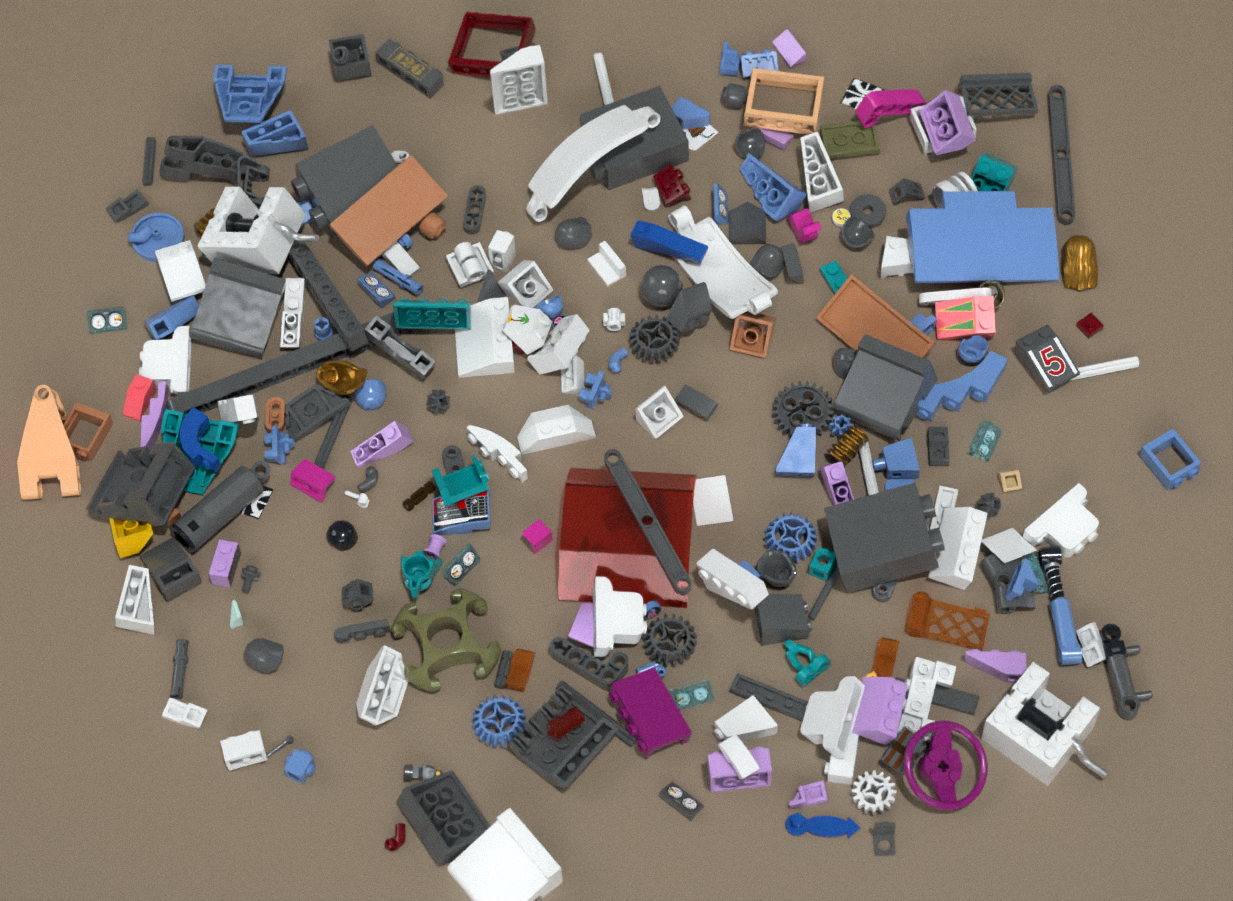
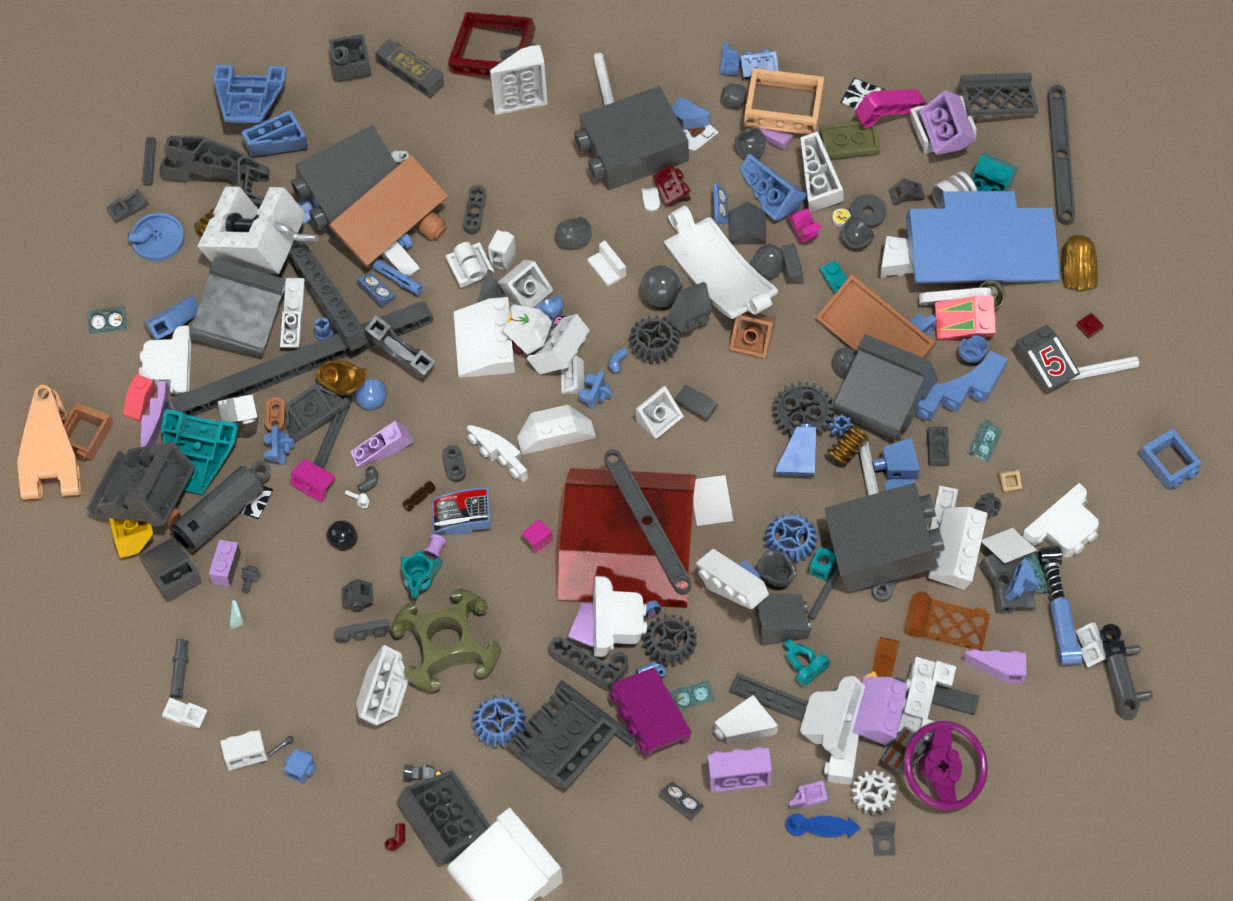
white wedge [115,565,154,635] -> none
white slope [155,240,206,302] -> none
blue arch [180,407,221,472] -> none
dark grey hair [243,638,284,674] -> none
teal slope [393,298,471,329] -> none
dark grey gear [426,390,450,413] -> none
teal panel [431,455,490,506] -> none
slope [443,543,480,586] -> none
dark grey axle [495,650,513,689] -> none
clear orange slope [505,648,535,692] -> none
white panel [526,105,660,222] -> none
clear red piece [546,706,585,741] -> none
white gear [603,308,625,331] -> none
blue slope [630,220,708,262] -> none
white slope [718,734,760,779] -> none
lavender slope [772,29,806,69] -> none
lavender slope [820,461,854,505] -> none
white piece [982,662,1109,786] -> none

